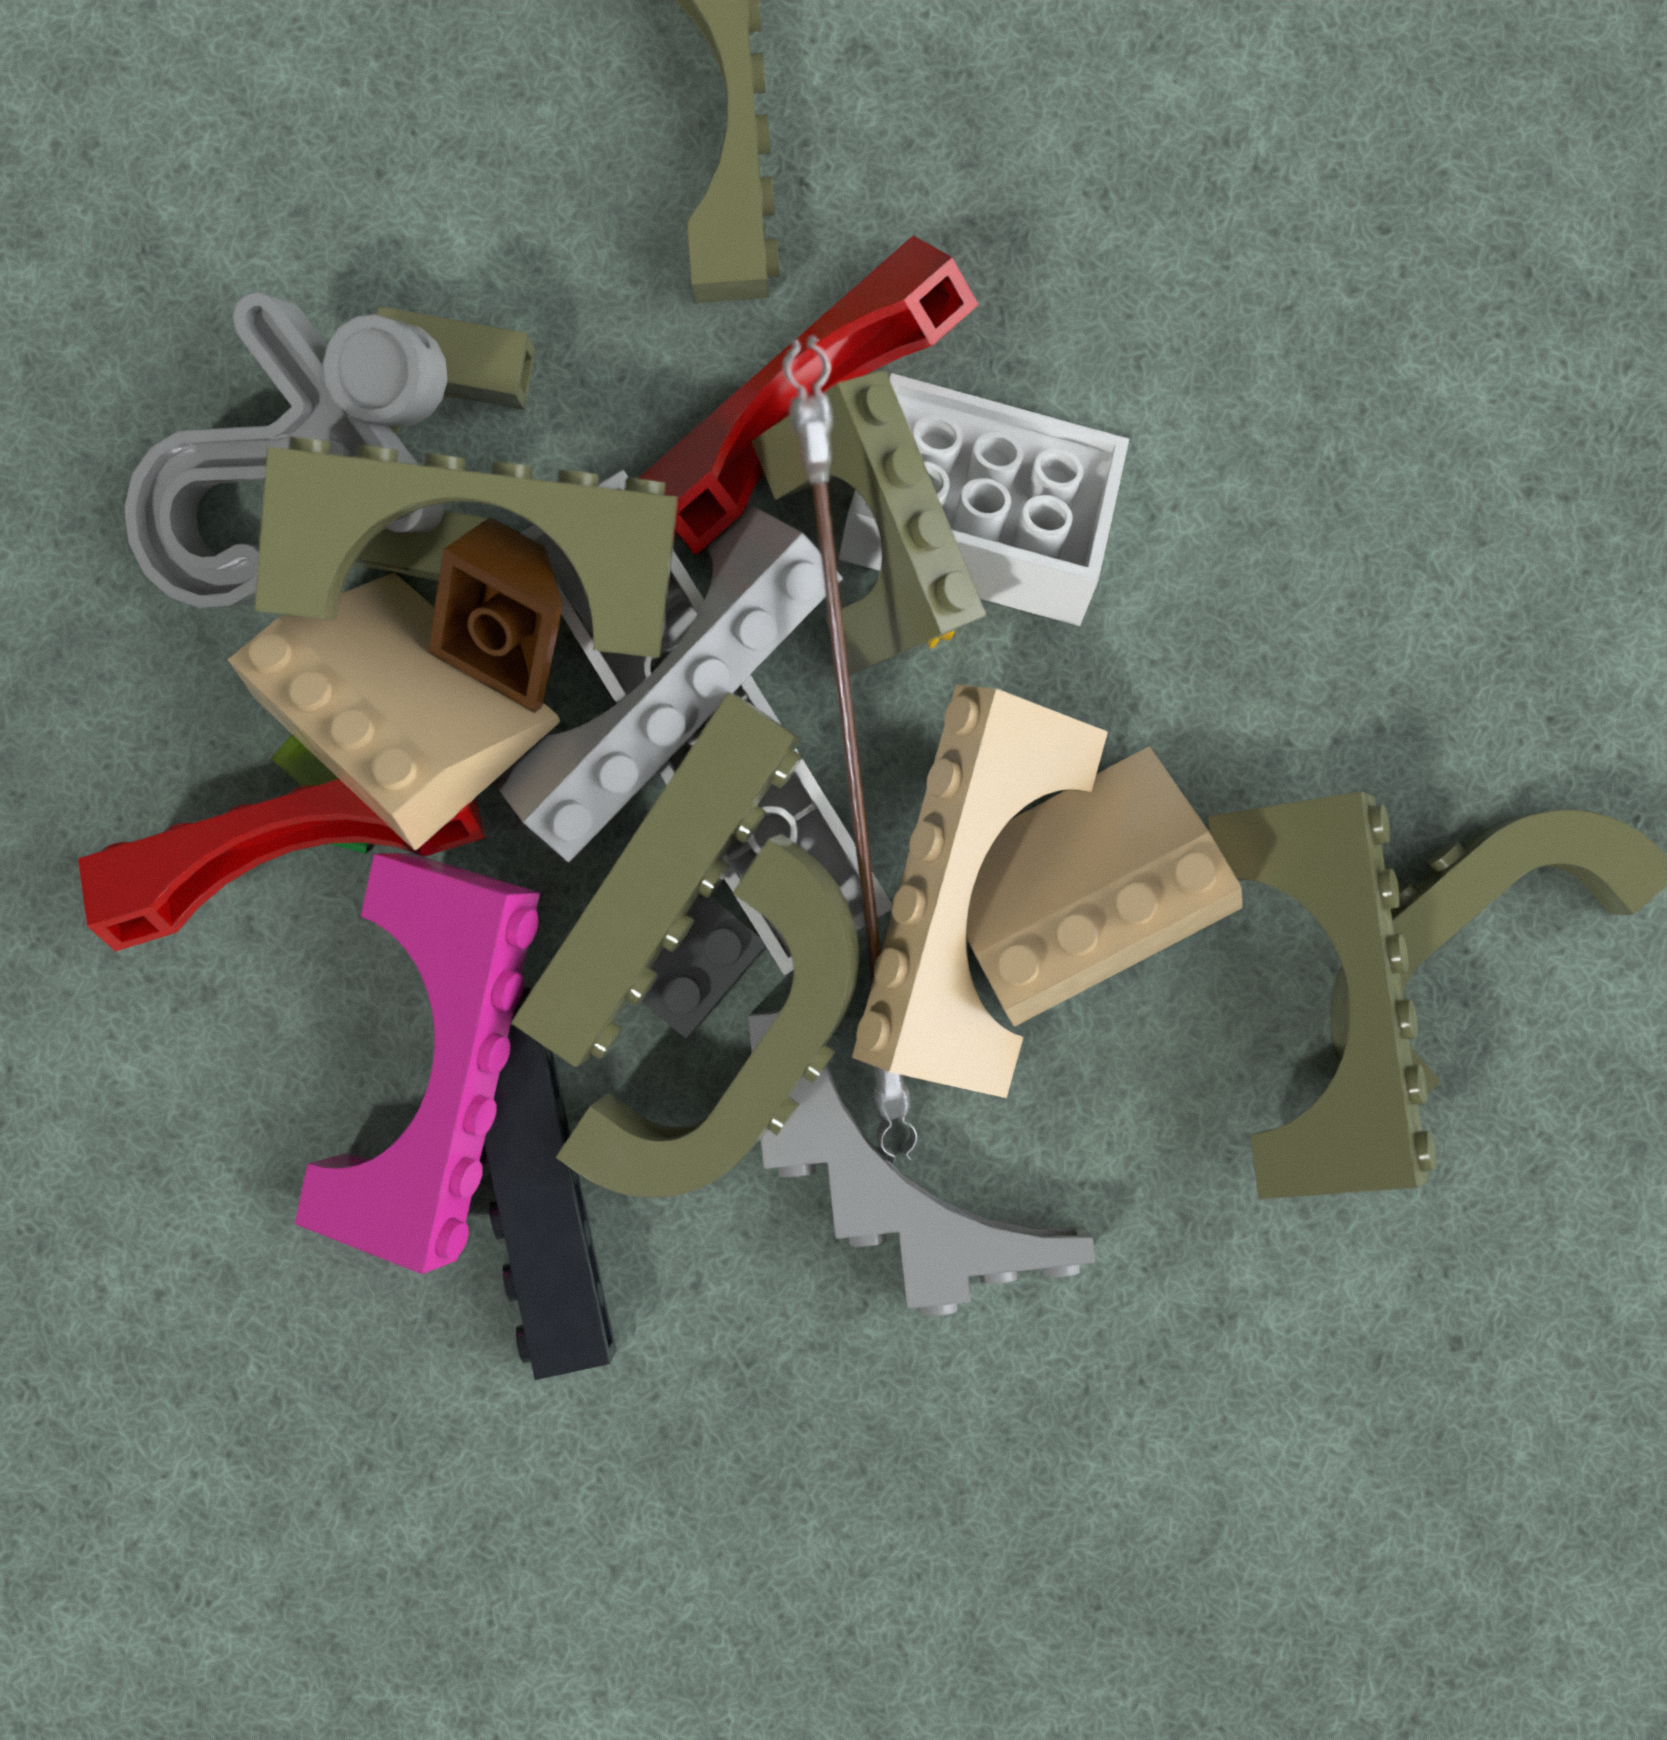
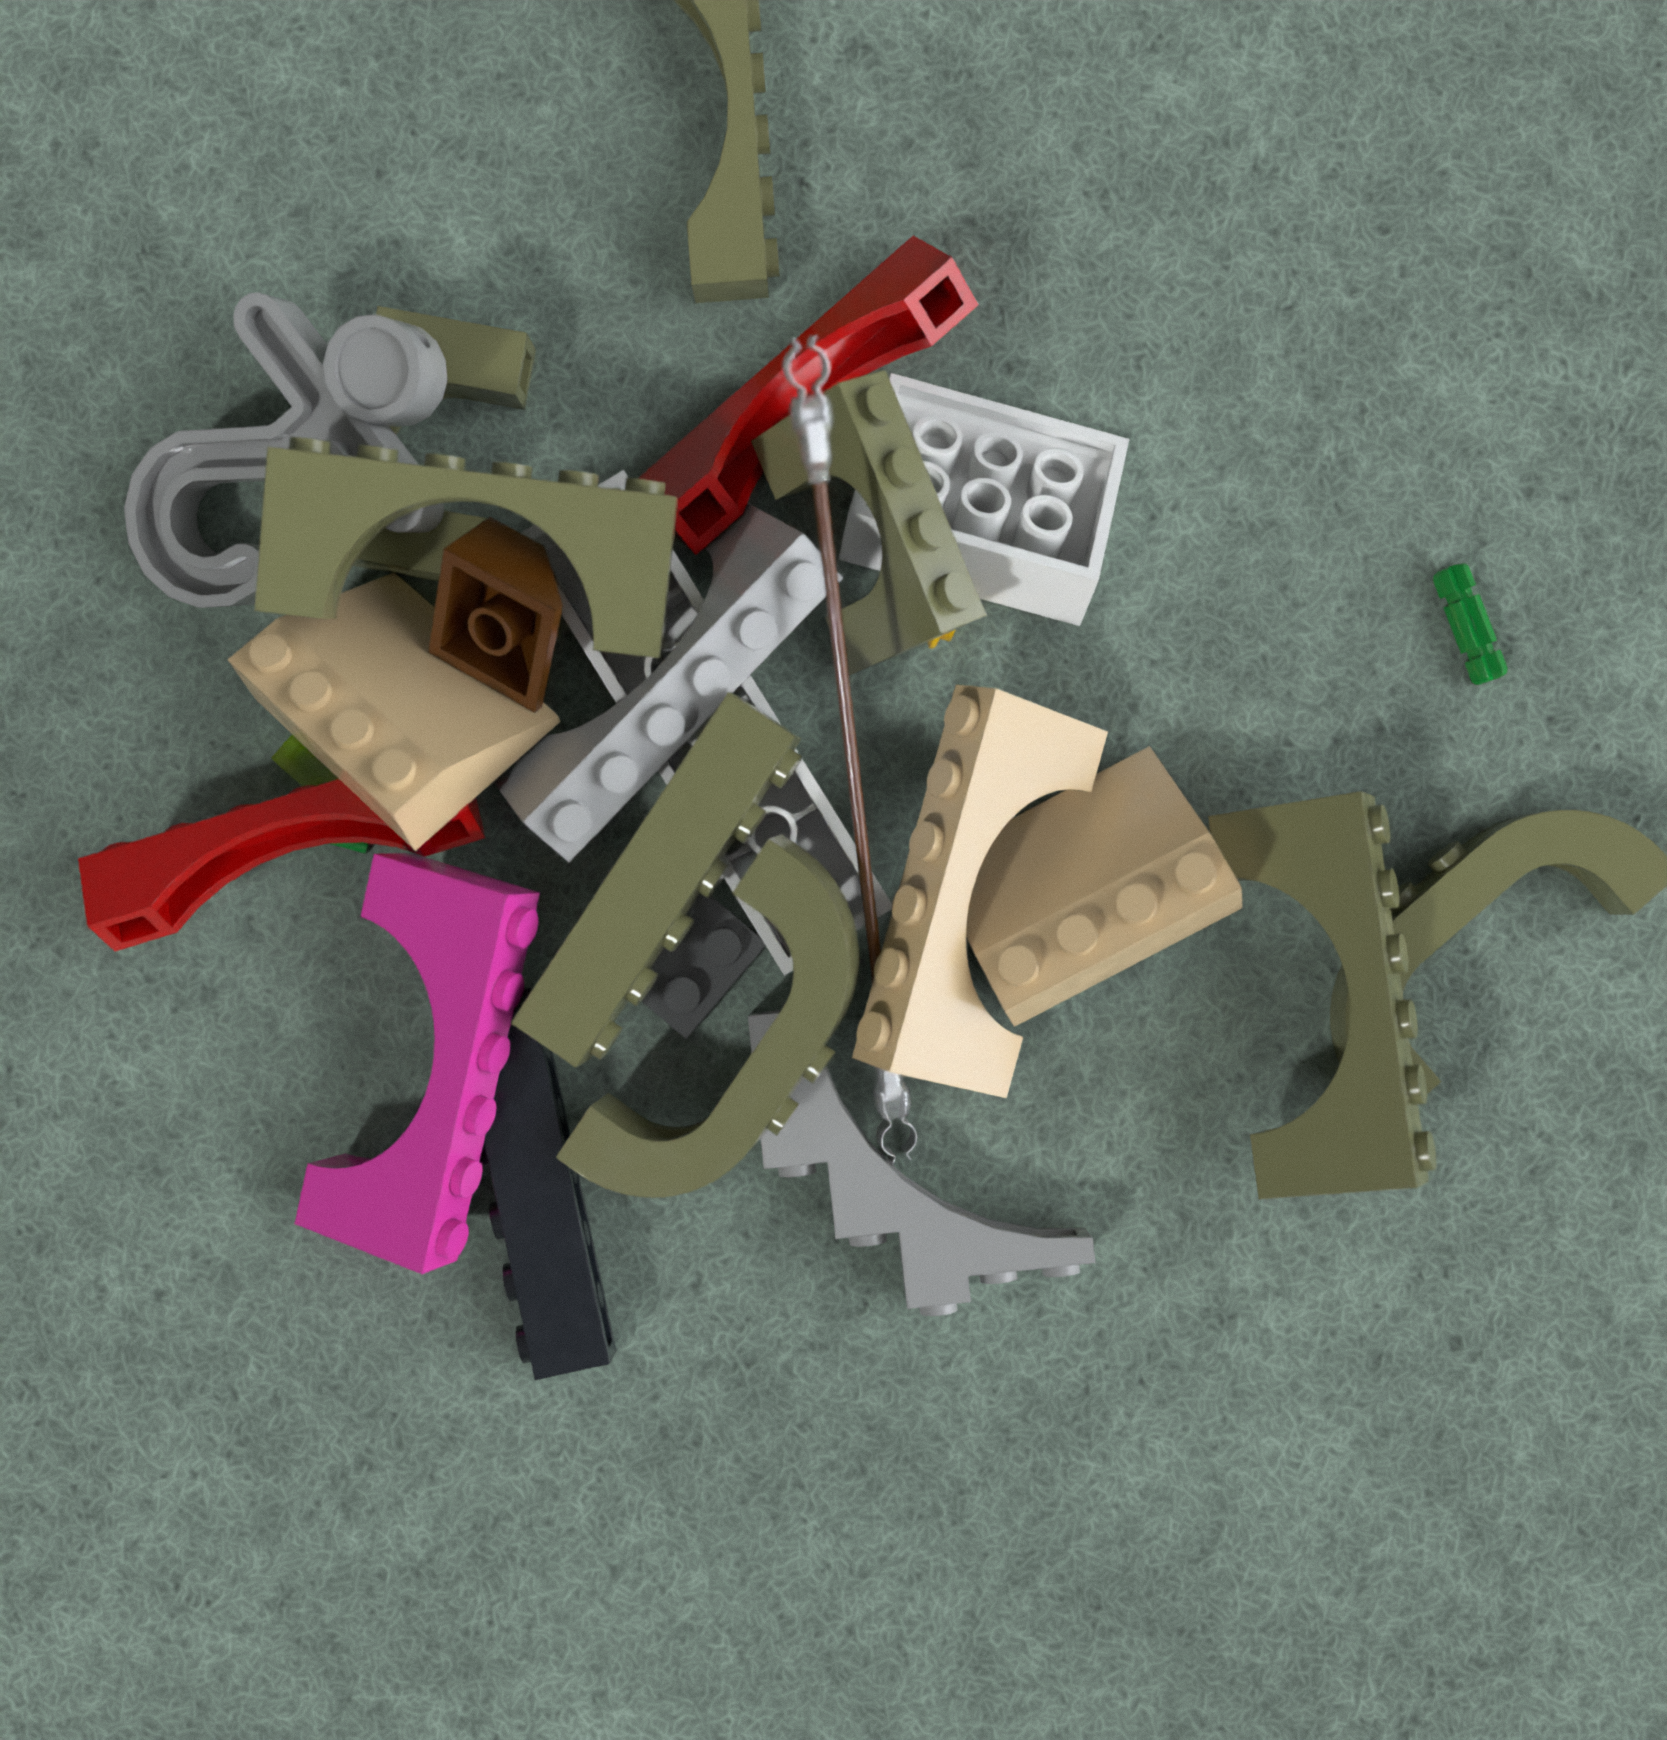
none -> green axle [1433,563,1508,685]

